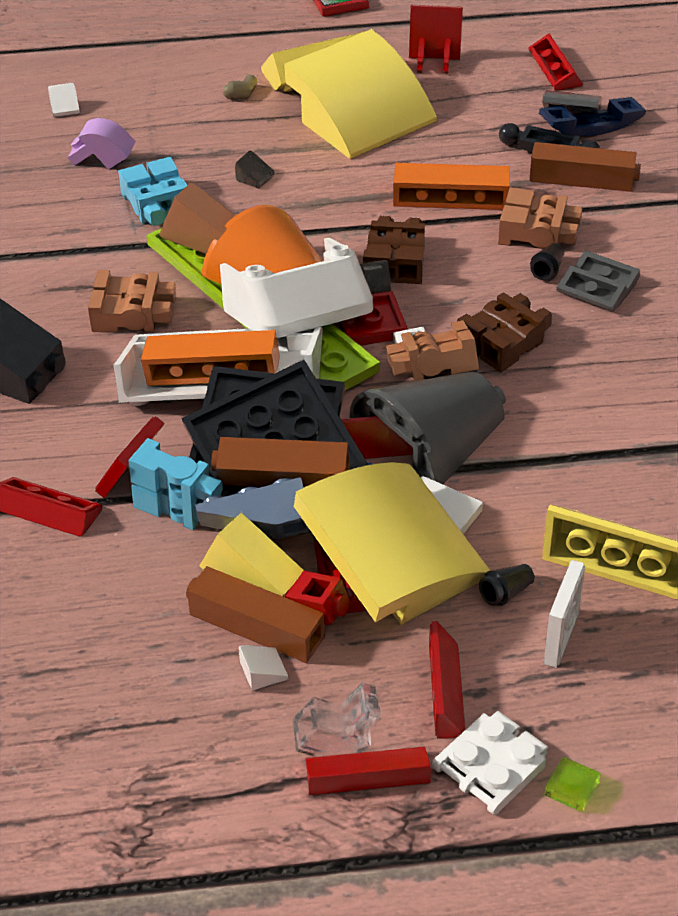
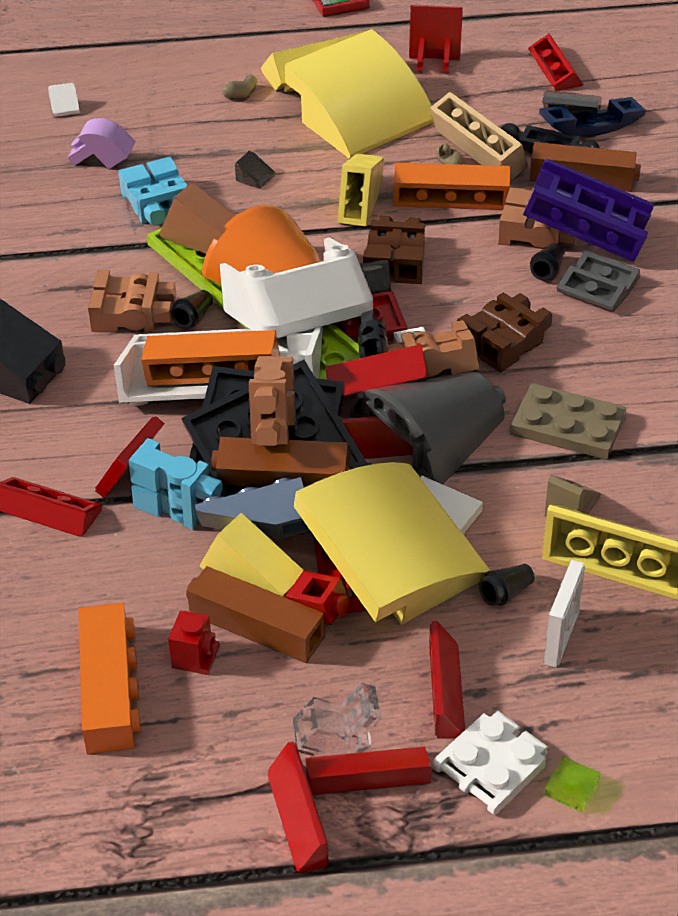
white slope [238,645,288,691] -> none
none -> orange brick [78,602,141,754]
none -> red brick [168,610,220,675]
none -> black cone [171,290,213,328]
none -> nougat hips [249,356,296,446]
none -> red slope [267,741,329,873]
none -> red slope [325,344,429,396]
none -> light yellow slope [338,154,384,226]
none -> black hinge [358,310,389,358]
none -> tan brick [429,92,528,181]
none -> dark tan arm [436,143,463,165]
none -> dark tan plate [510,383,627,460]
none -> dark purple fence [523,159,654,262]
none -> dark tan slope [545,475,601,517]

